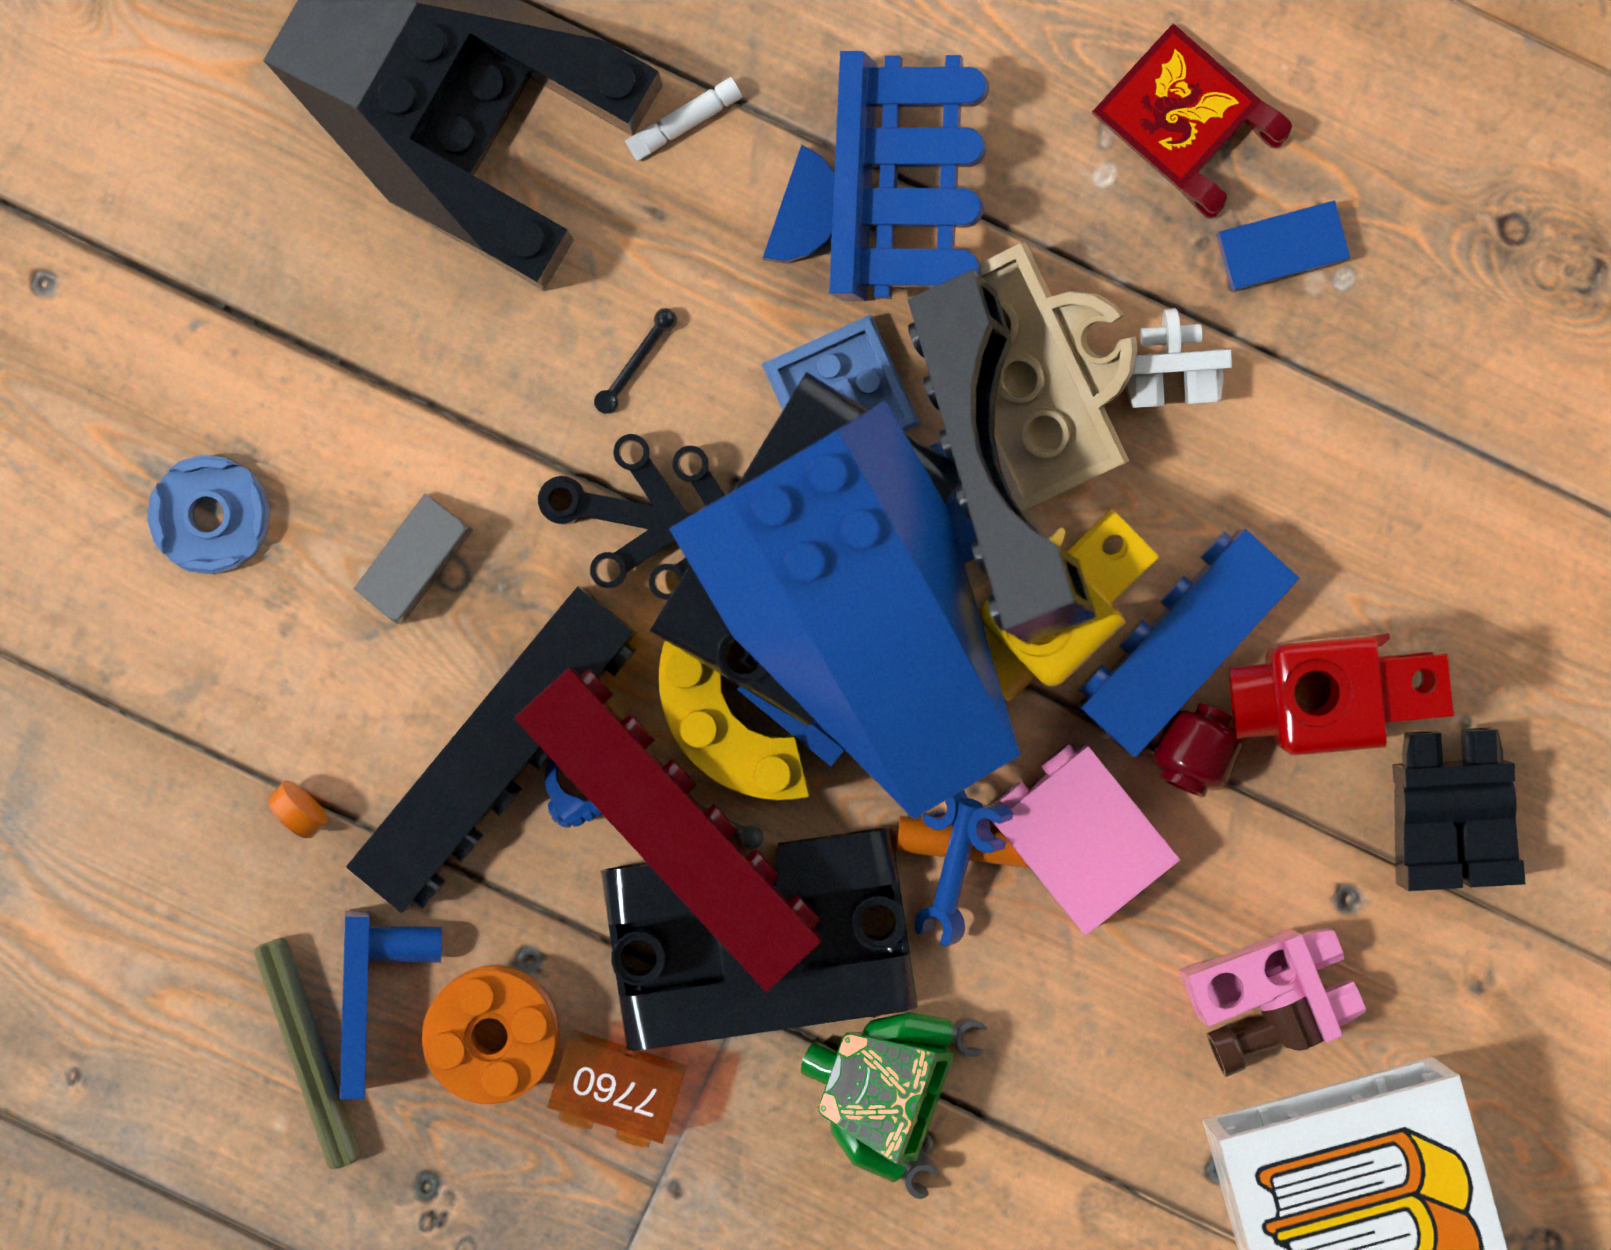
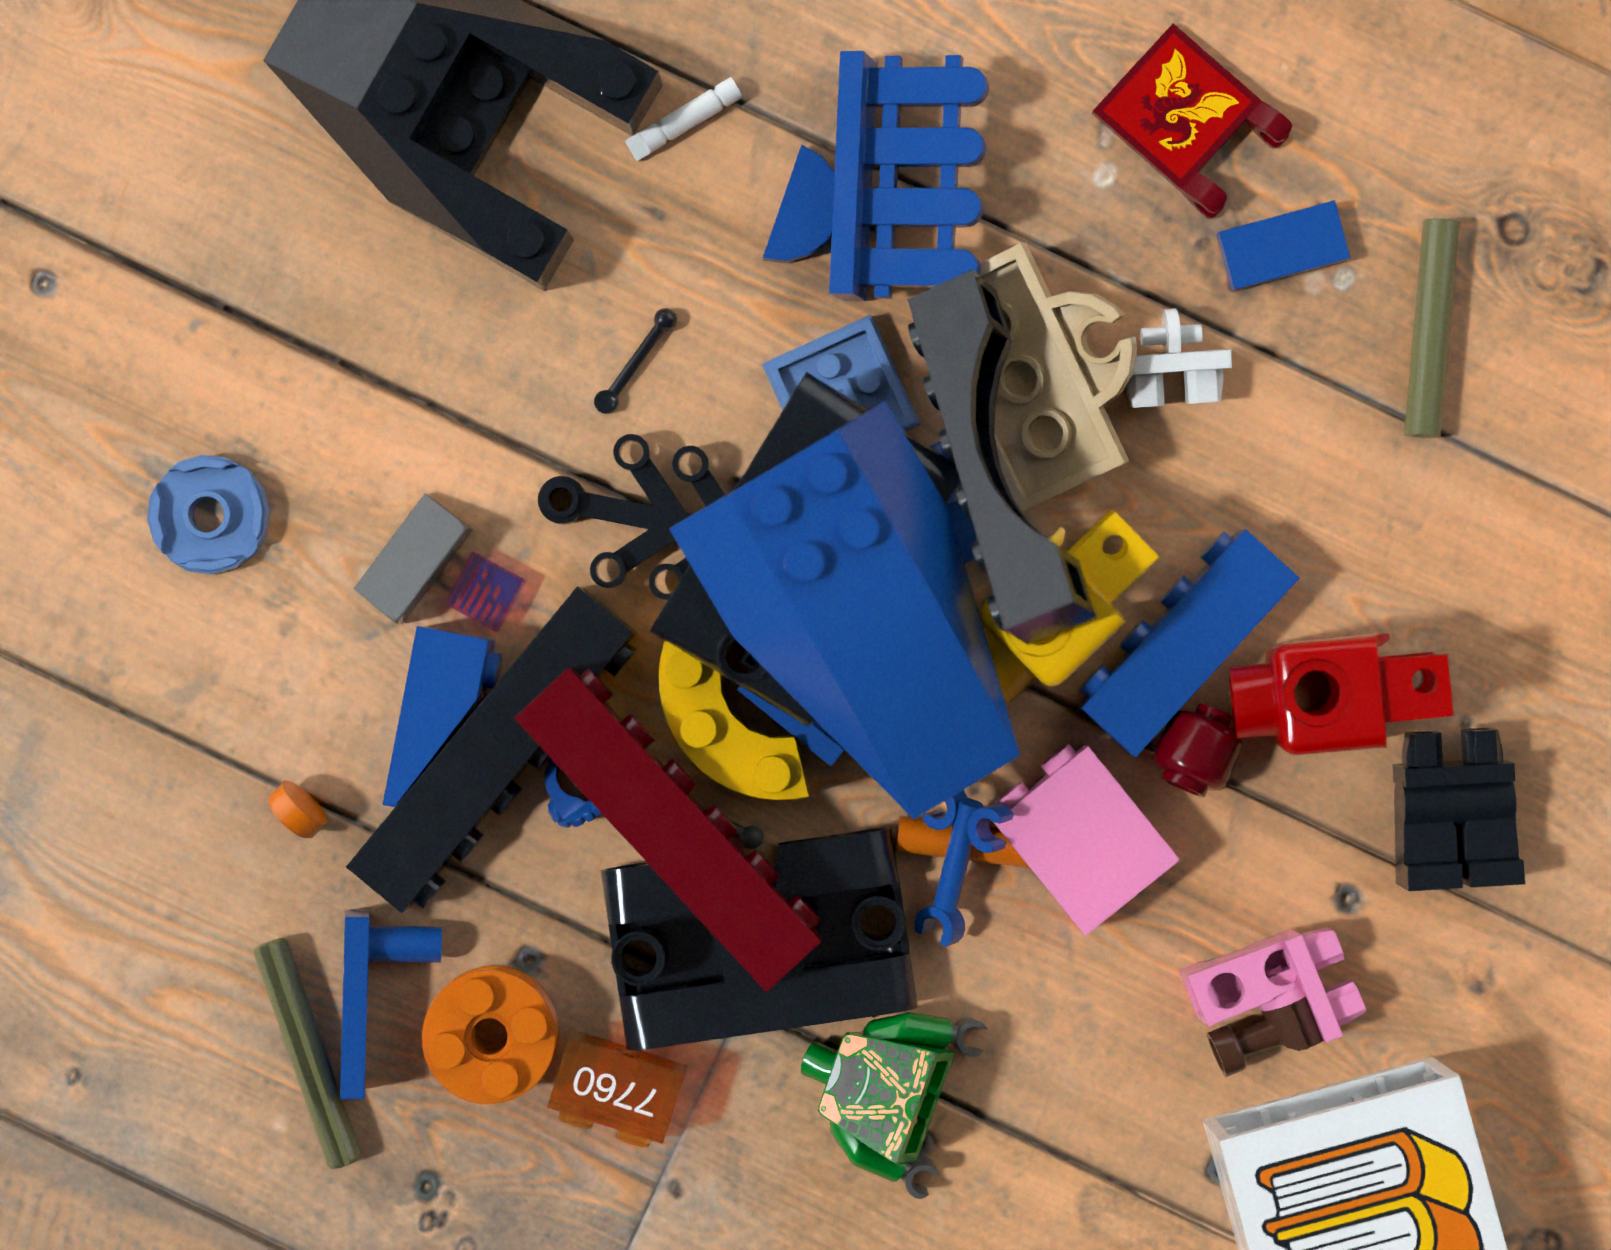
none -> blue slope [382,626,502,807]
none -> clear pink tile [444,551,527,632]
none -> olive piece [1404,219,1460,438]

